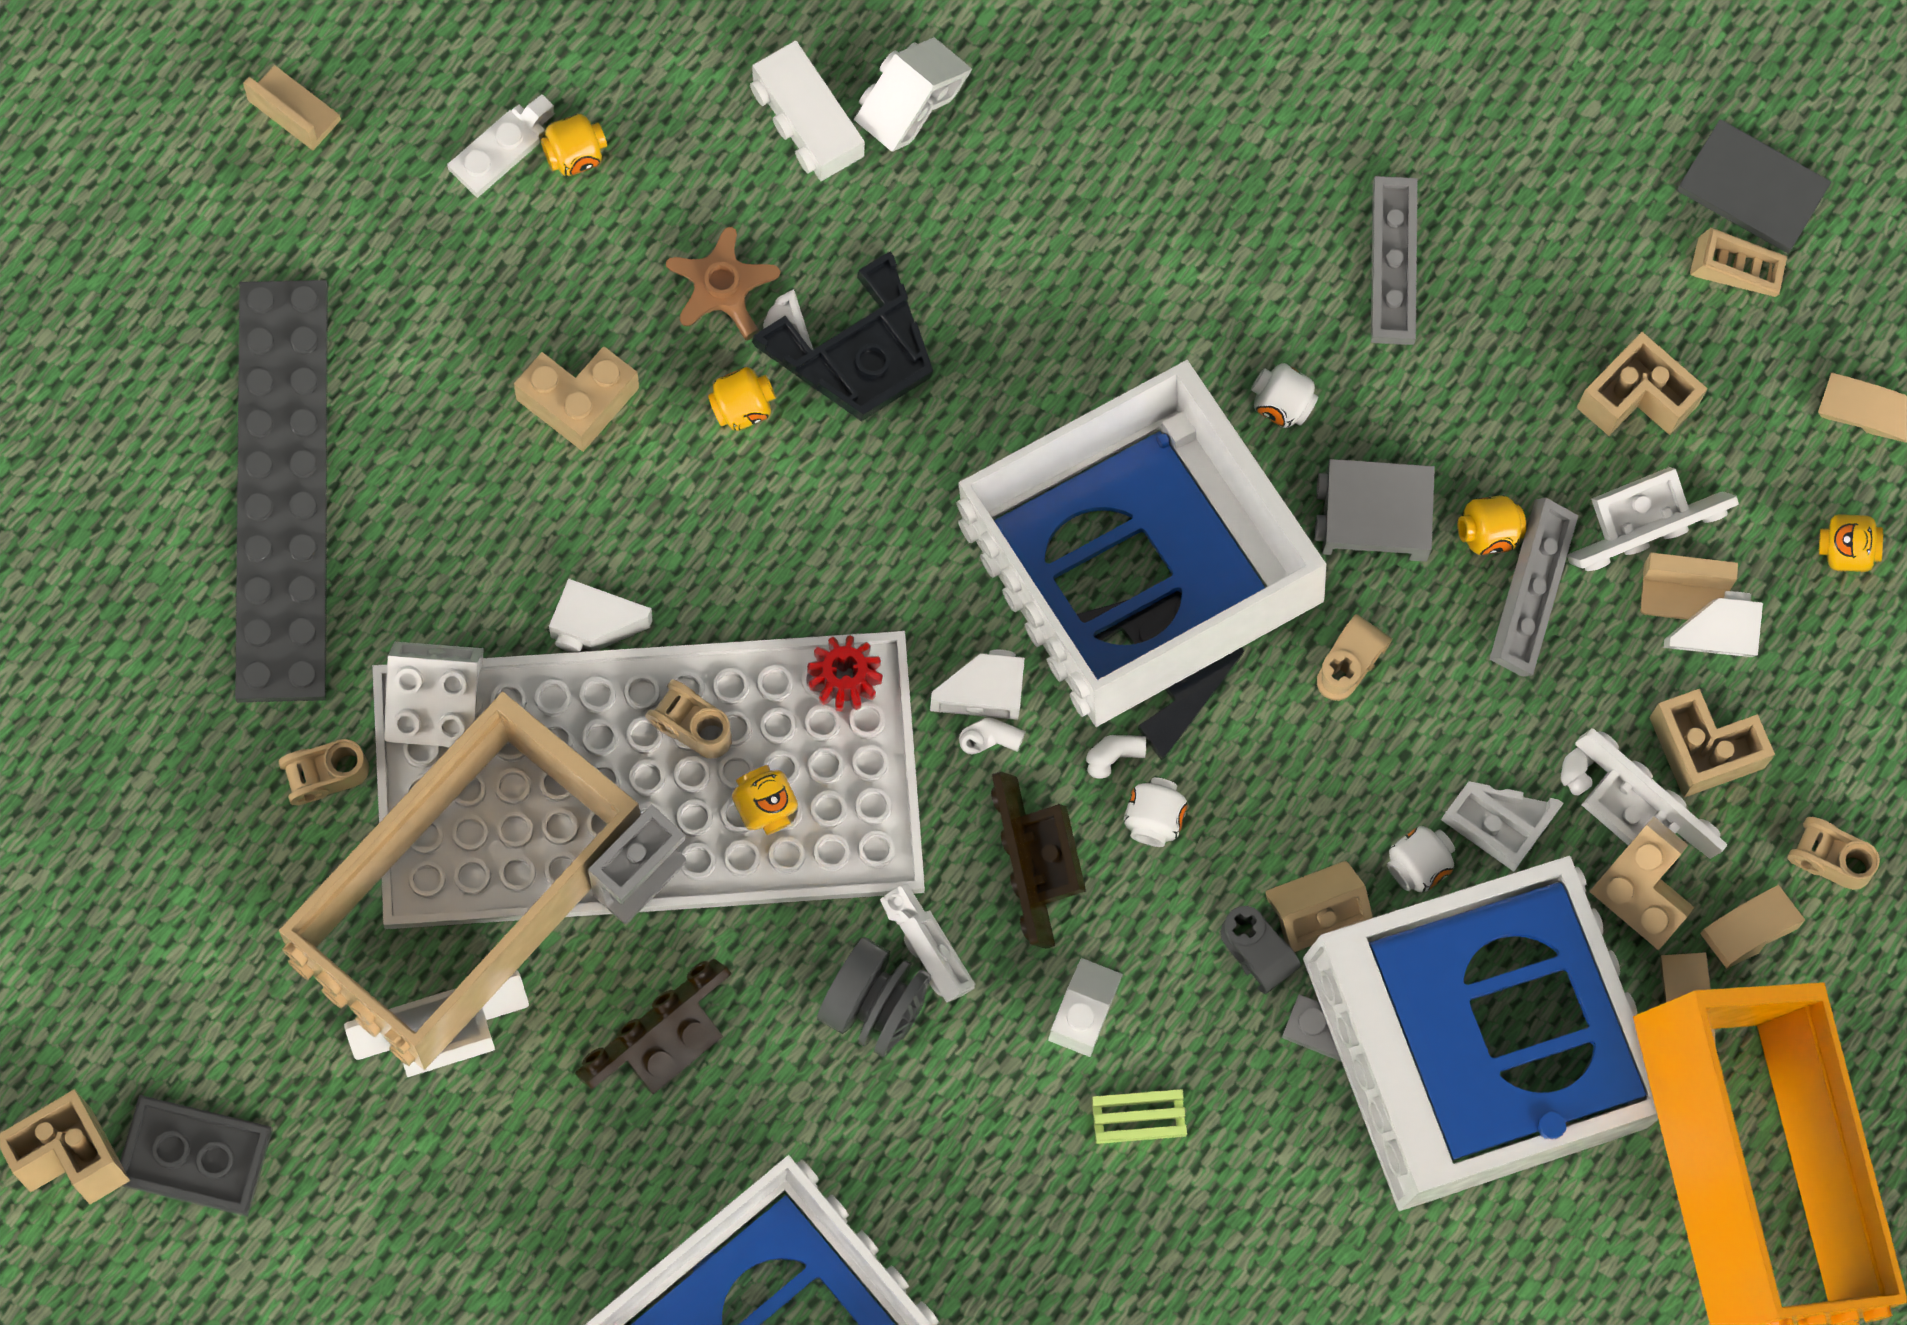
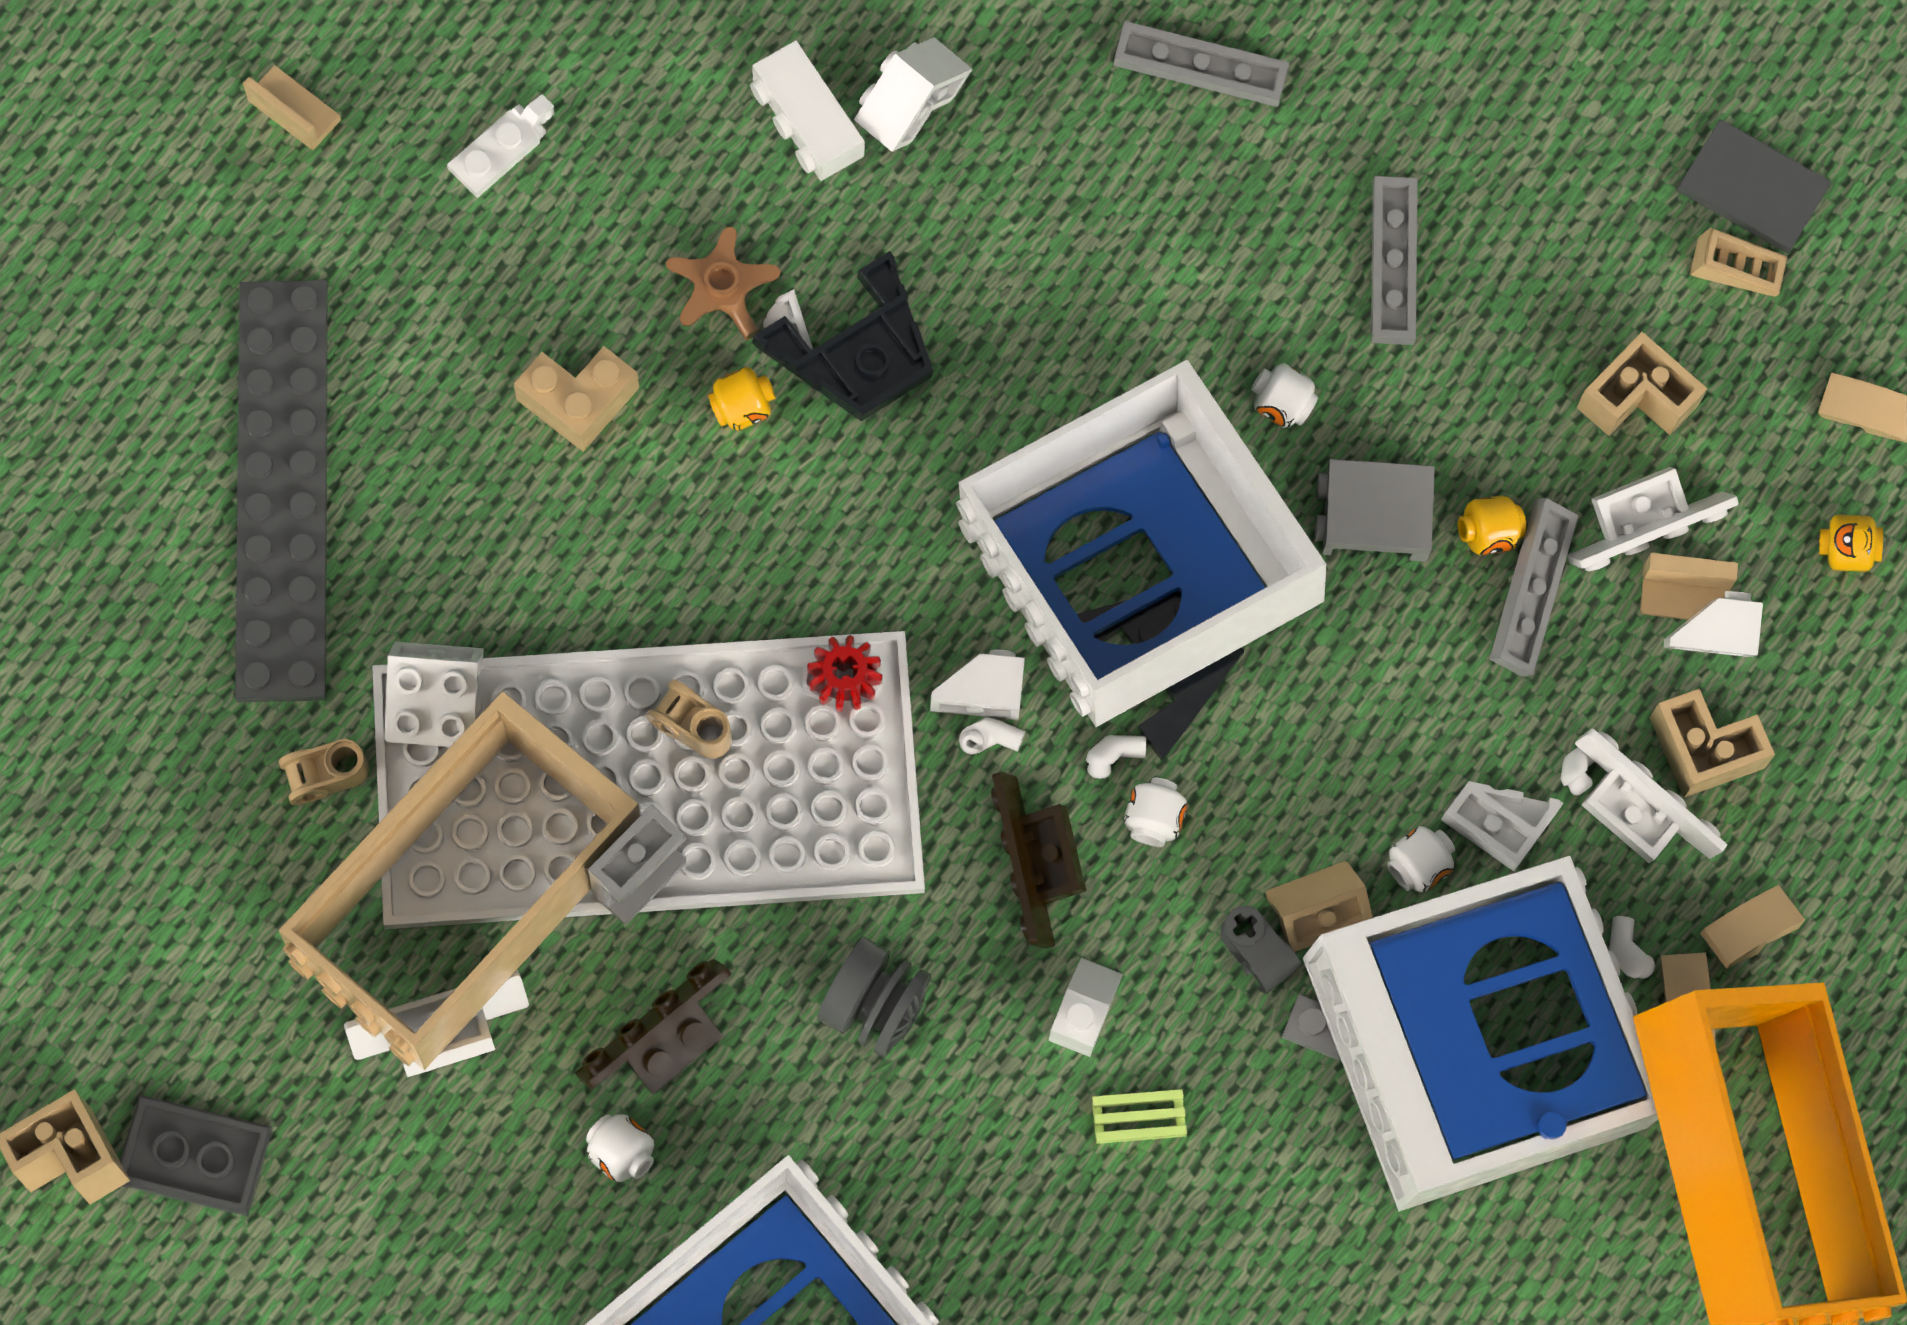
yellow head [540,114,607,177] -> none
white slope [549,579,653,653] -> none
yellow head [732,765,798,835] -> none
white hinge [880,884,975,1002] -> none
tan piece [1317,614,1393,701] -> none
tan brick [1589,816,1694,950] -> none
tan piece [1788,817,1880,890] -> none
none -> white head [586,1114,654,1182]
none -> light grey plate [1113,21,1289,107]
none -> white arm [1609,916,1655,979]

